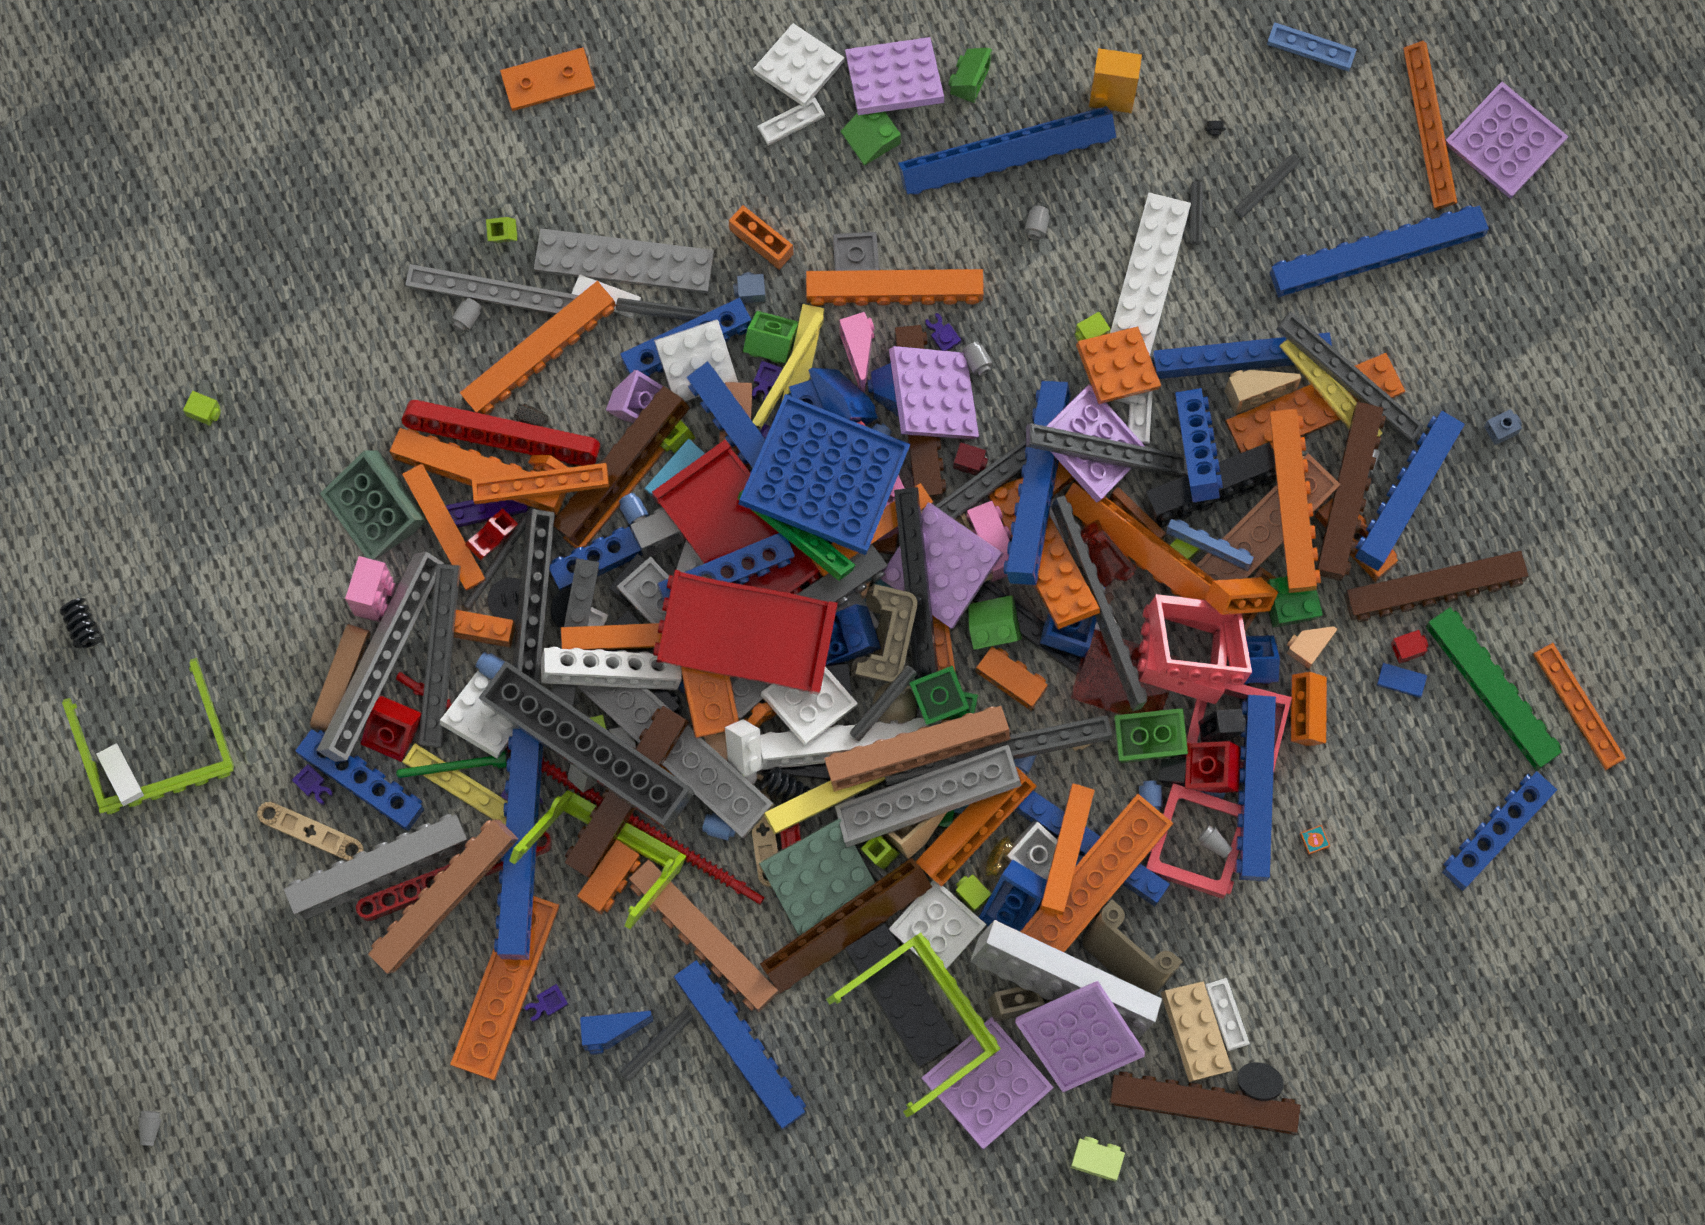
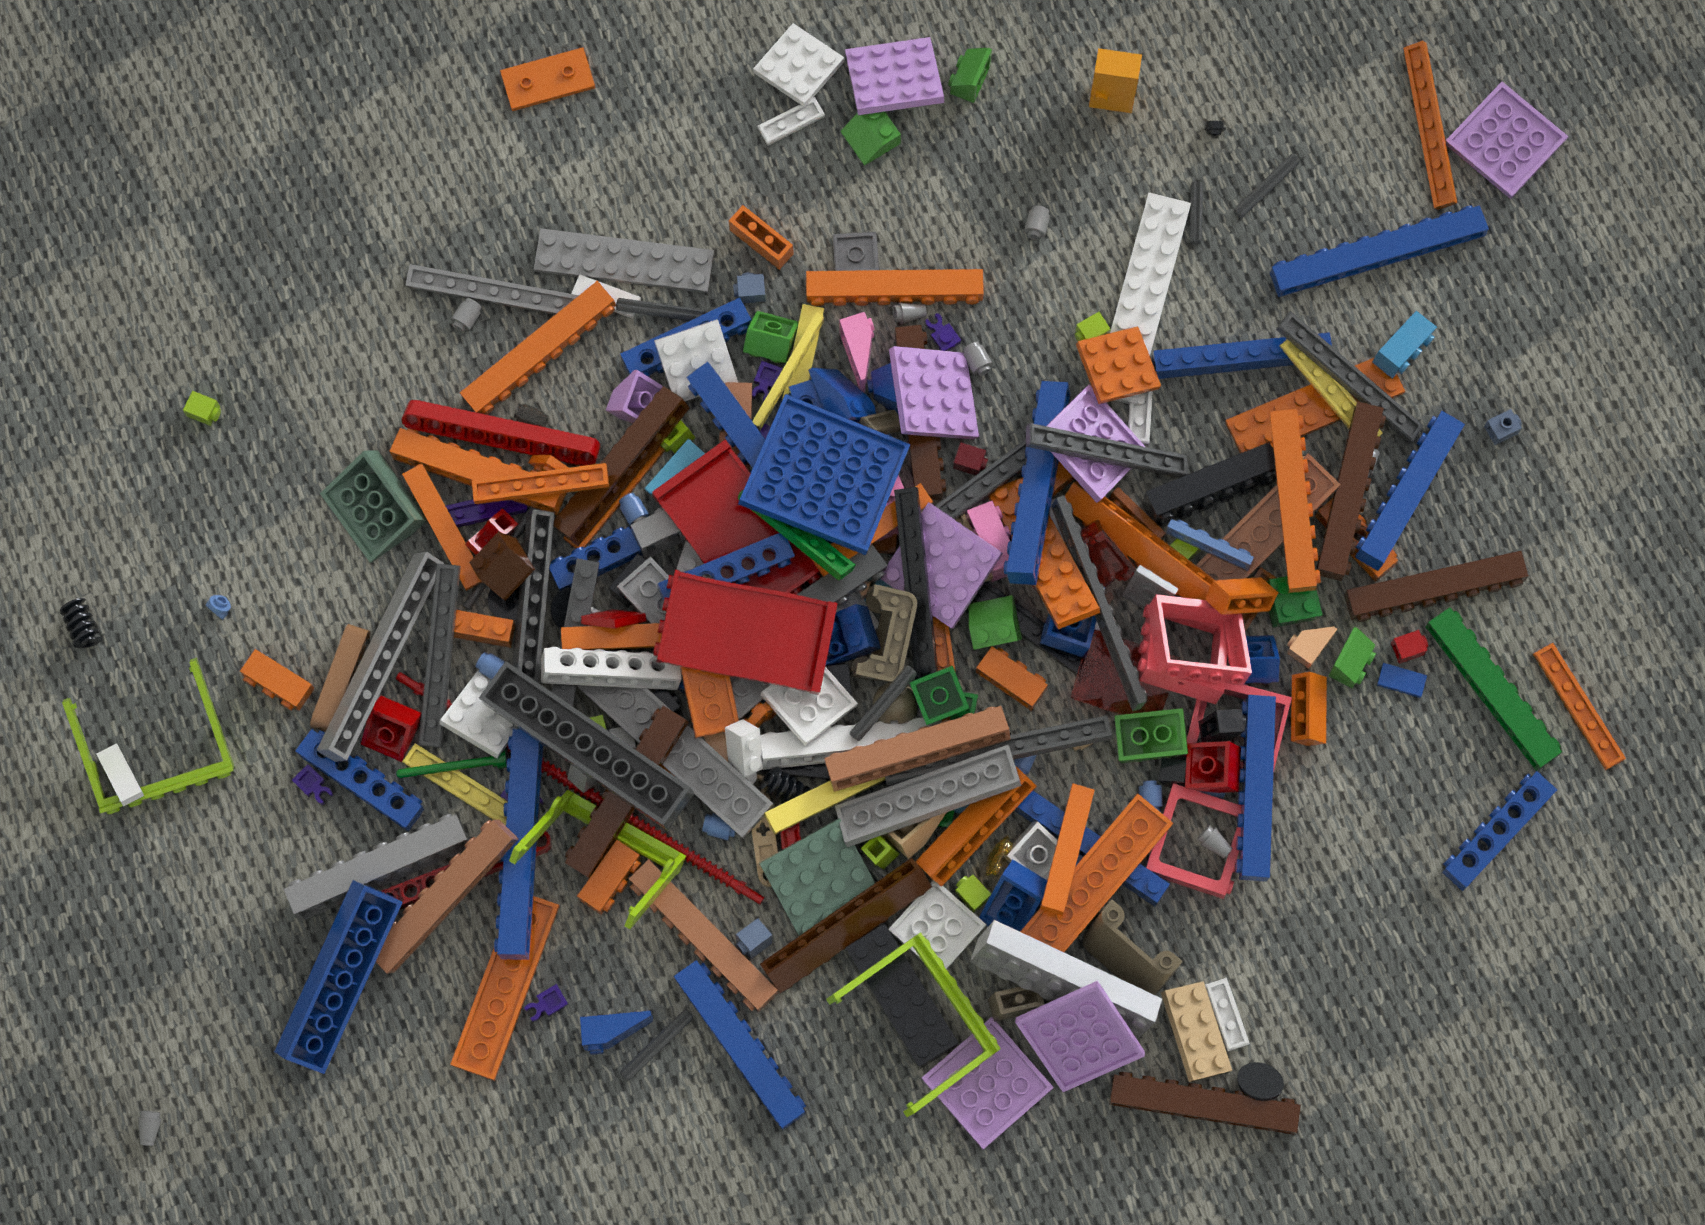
tan piece [257,802,364,861] -> none
bright pink brick [345,556,396,622] -> none
lime brick [486,217,518,243] -> none
blue brick [898,106,1117,195] -> none
yellowish green brick [1070,1136,1125,1182] -> none
blue brick [1175,388,1223,502] -> none
tan slope [1225,370,1301,415] -> none
medium blue plate [1267,22,1357,72] -> none
tile [1300,825,1330,855] -> none
none -> medium blue plate [205,595,231,620]
none -> orange brick [240,649,315,711]
none -> blue brick [274,880,403,1074]
none -> reddish brown slope [469,531,535,600]
none -> red tile [581,609,646,629]
none -> sand blue brick [735,918,772,960]
none -> dark tan tile [859,410,901,435]
none -> light grey cone [893,302,927,324]
none -> light grey plate [1122,565,1178,609]
none -> bright green slope [1328,627,1376,689]
none -> dark azure brick [1372,311,1437,379]

